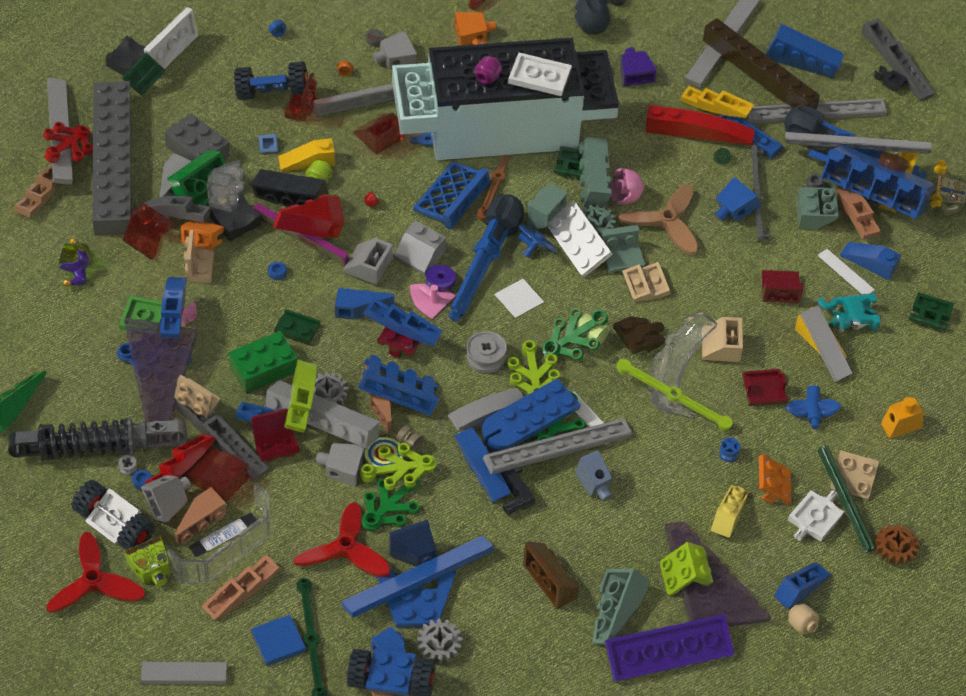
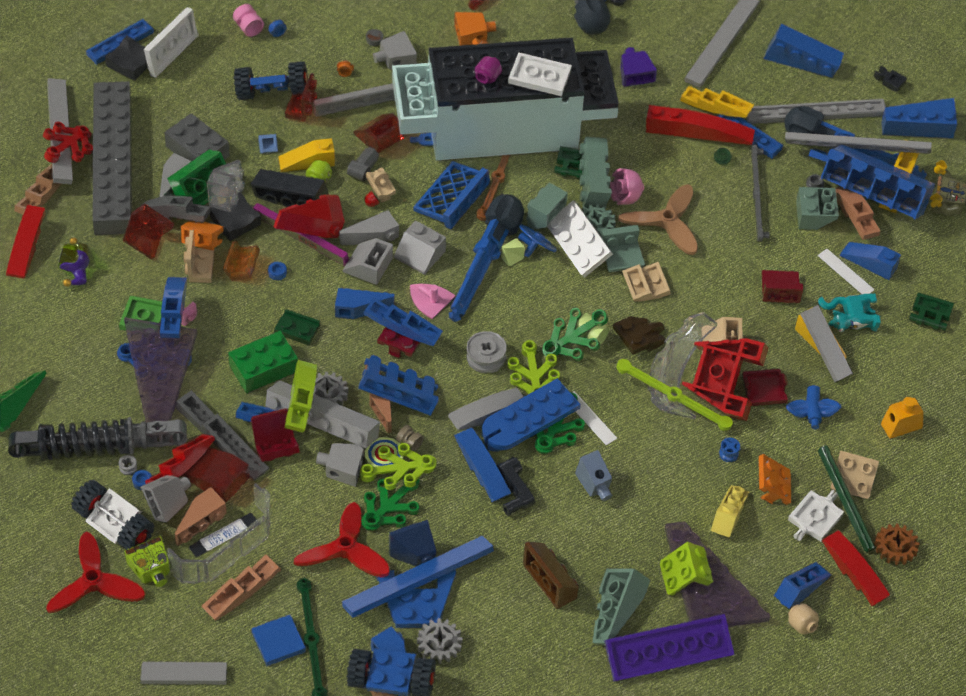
dark green plate [122,52,166,96] -> none
tan bracket [174,375,221,418] -> none
dark purple piece [426,265,456,292] -> none
light grey tile [483,418,632,475] -> none
white sticker [494,279,544,318] -> none
dark brown brick [703,18,820,110] -> none
blue torso [714,177,761,221] -> none
dark grey slope [861,18,935,101] -> none
reddish brown piece [879,152,909,171] -> none
none -> red slope [6,205,46,279]
none -> blue tile [86,19,154,65]
none -> clear orange bracket [223,241,260,281]
none -> bright pink wheel [233,4,264,37]
none -> light grey slope [339,210,399,245]
none -> dark grey piece [347,147,379,182]
none -> tan hips [366,167,396,202]
none -> yellowish green slope [501,238,525,266]
none -> red wedge [682,338,769,421]
none -> red slope [822,530,890,606]
none -> blue wedge [881,98,957,138]

